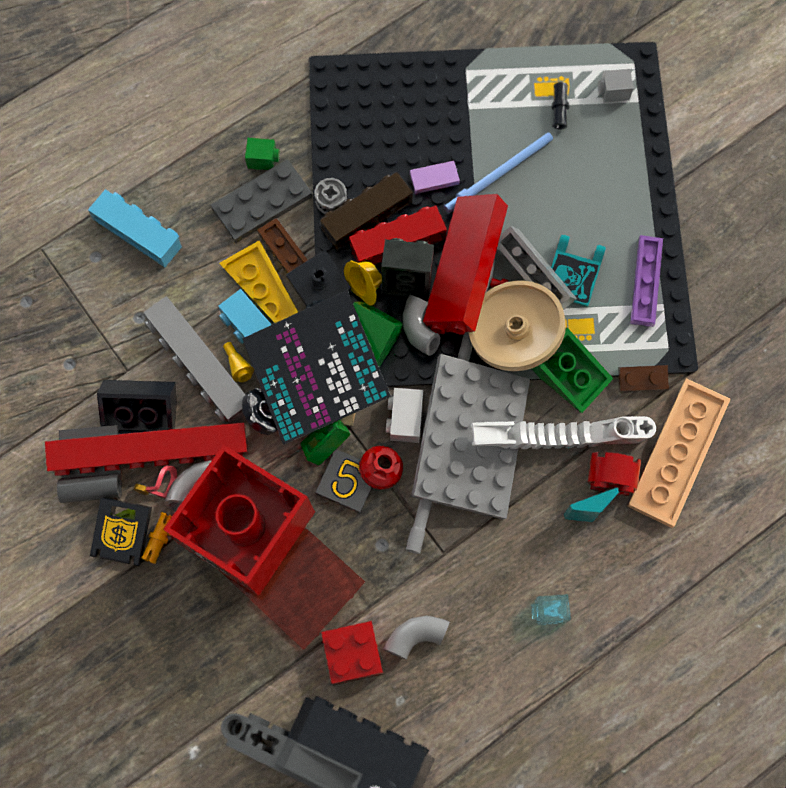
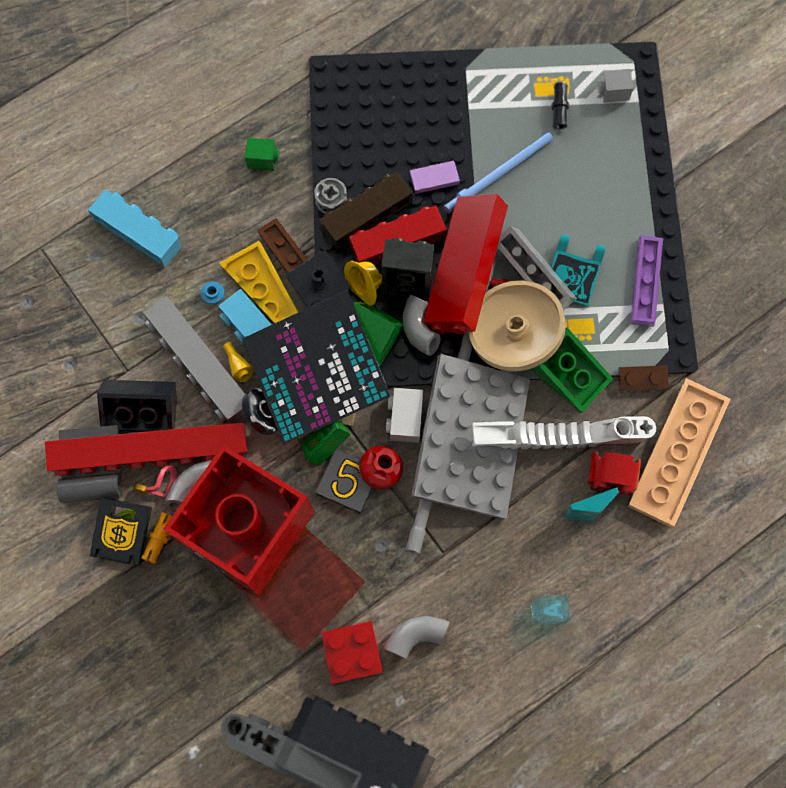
dark grey plate [211,159,313,243] -> none
none -> dark azure plate [201,282,225,304]

